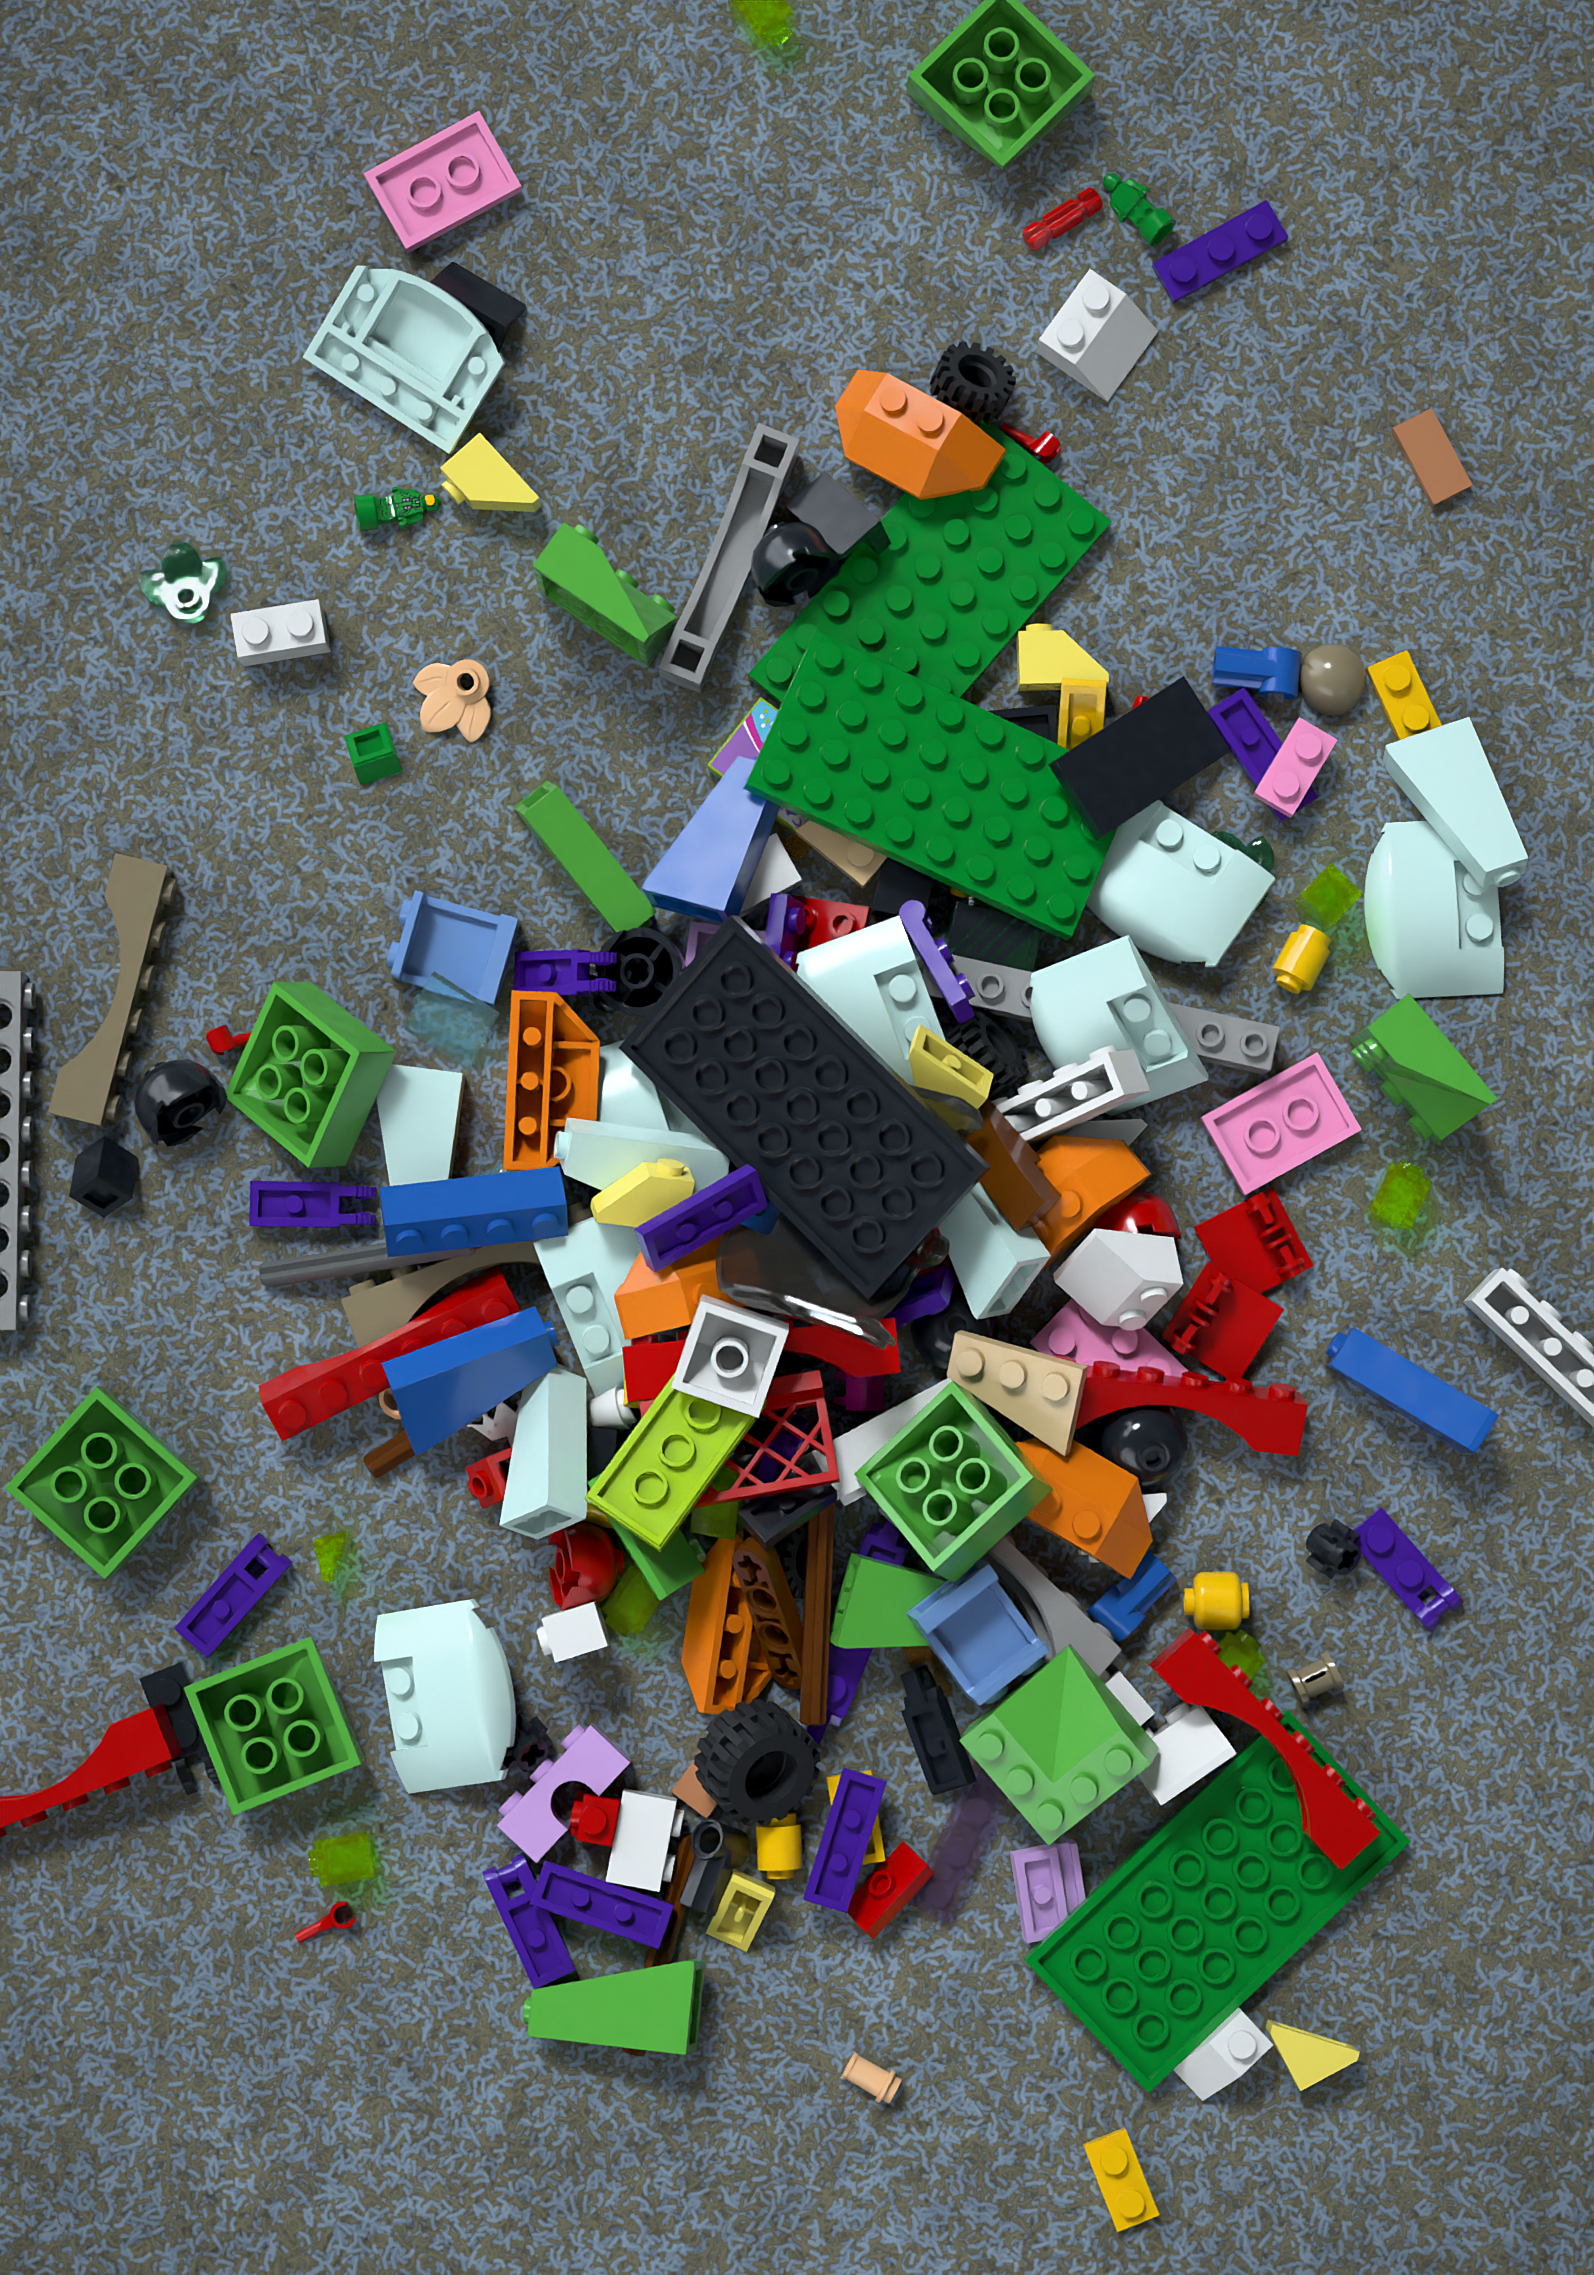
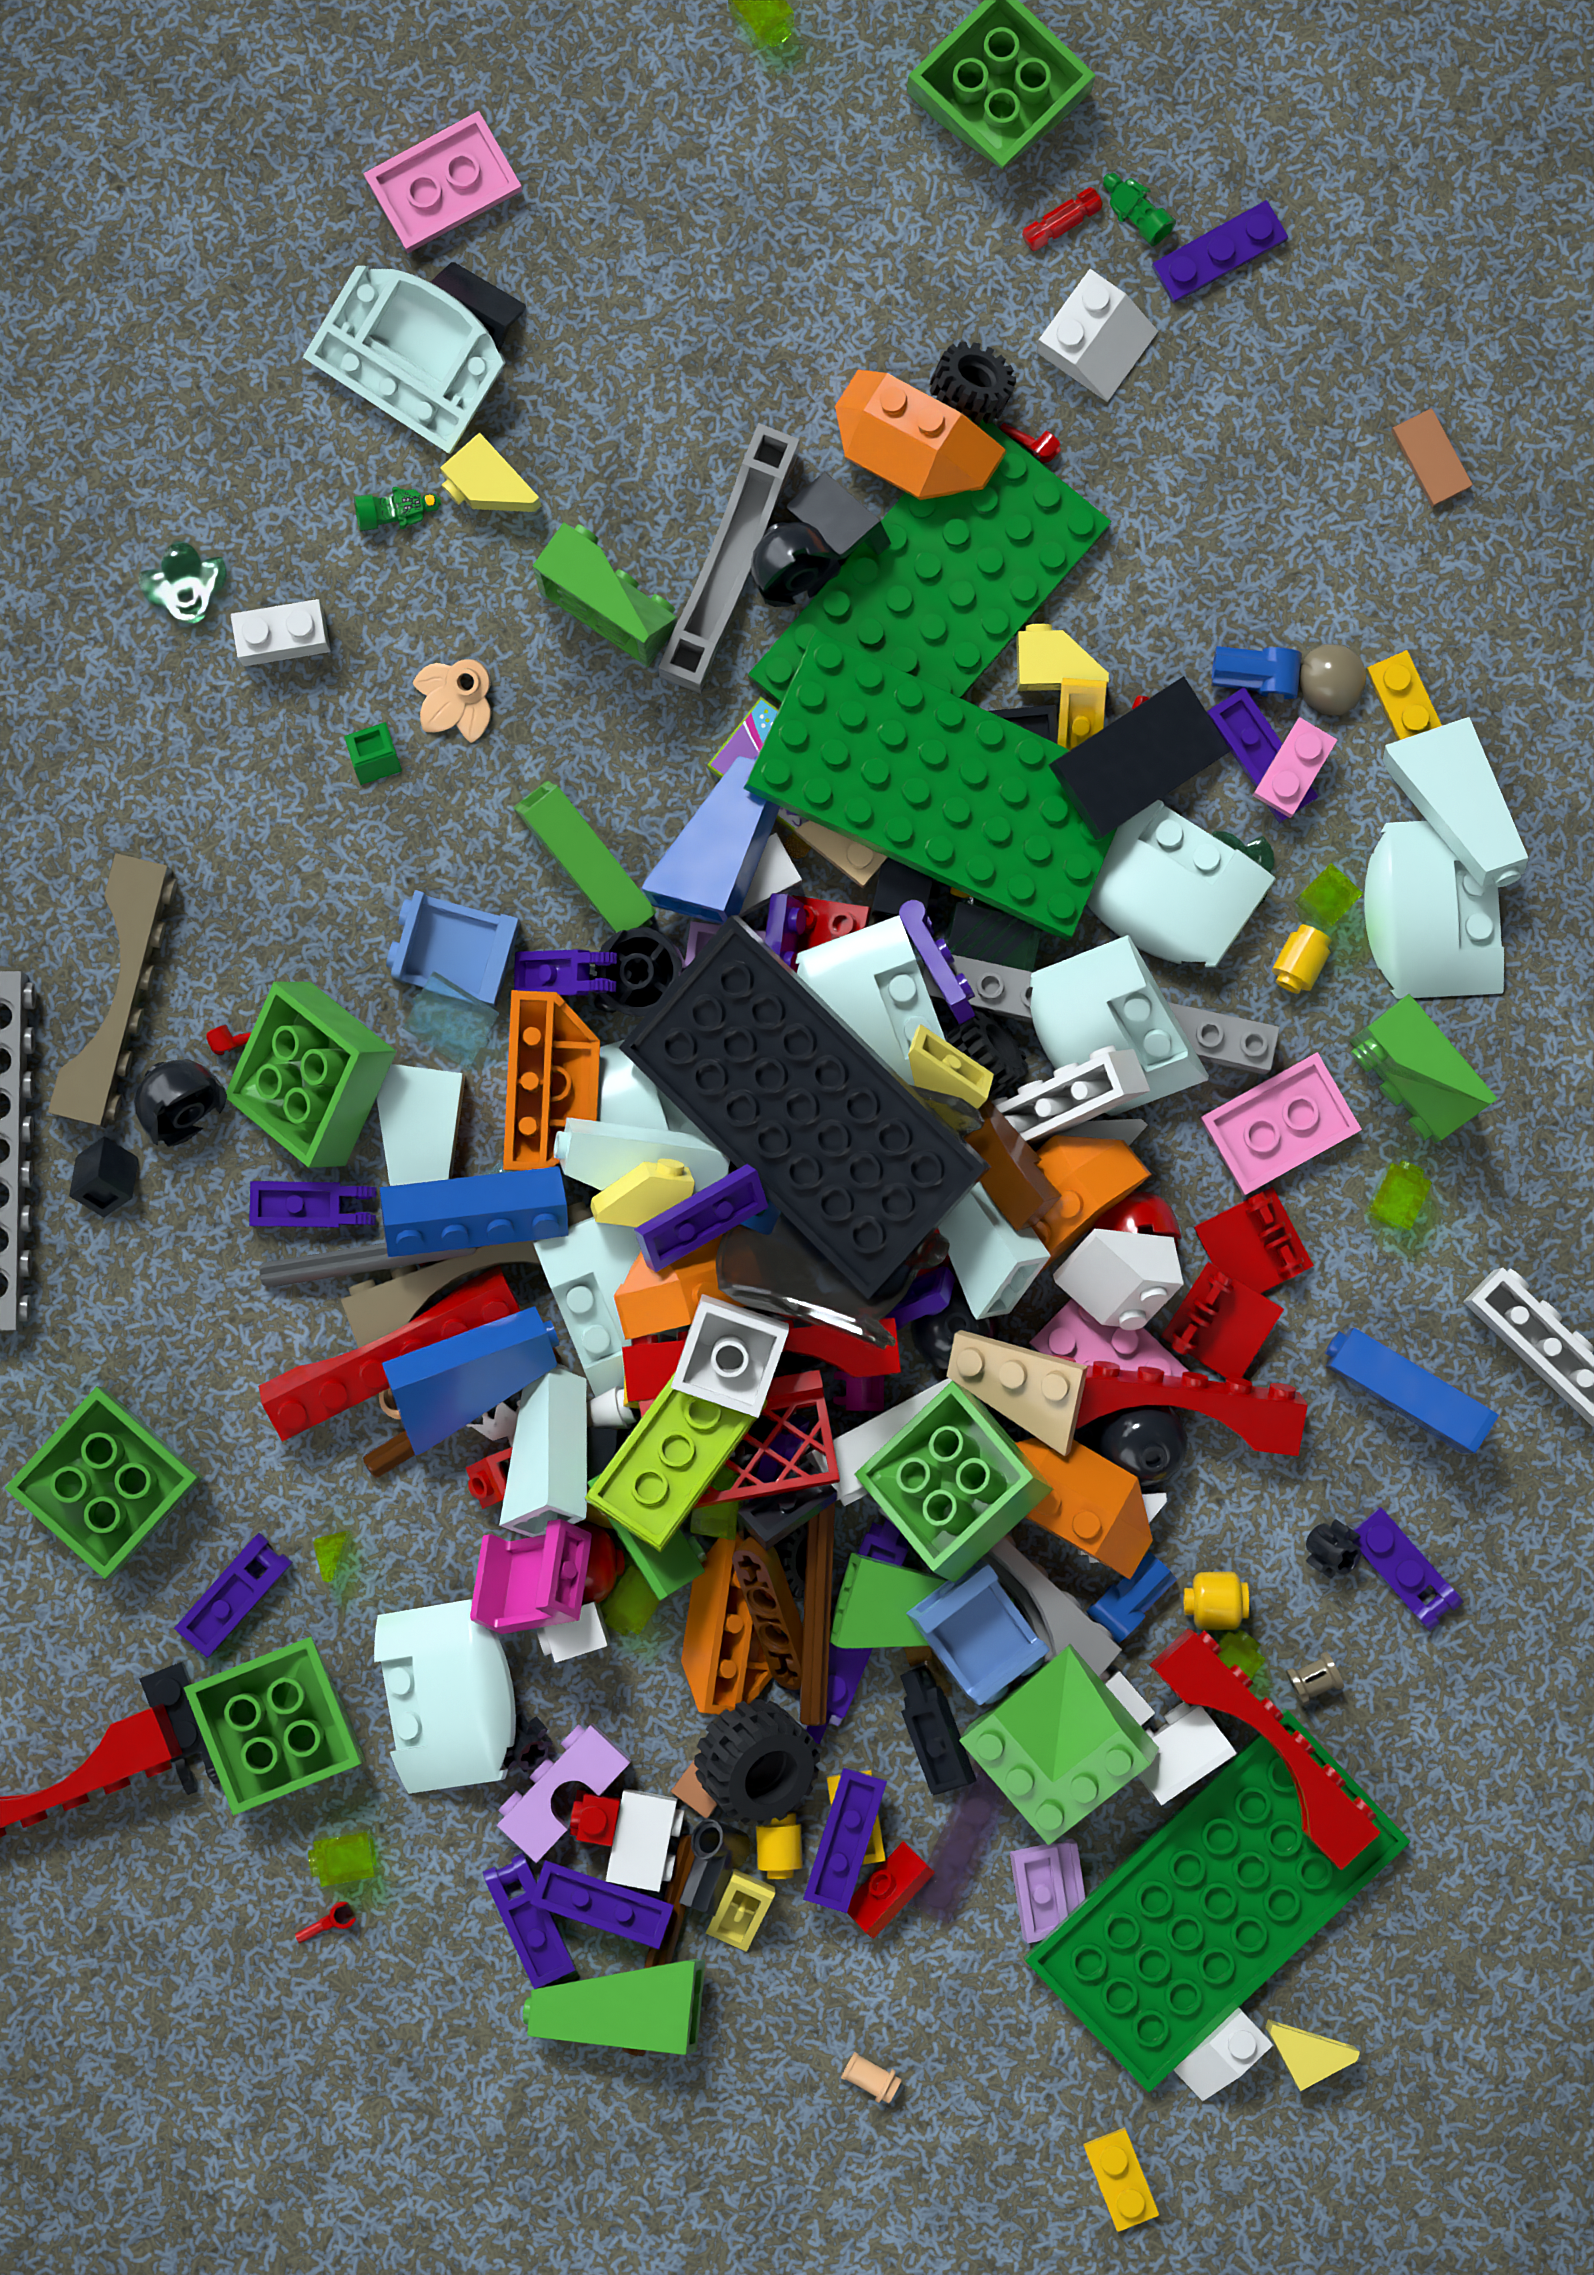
none -> dark pink panel [470,1519,592,1634]

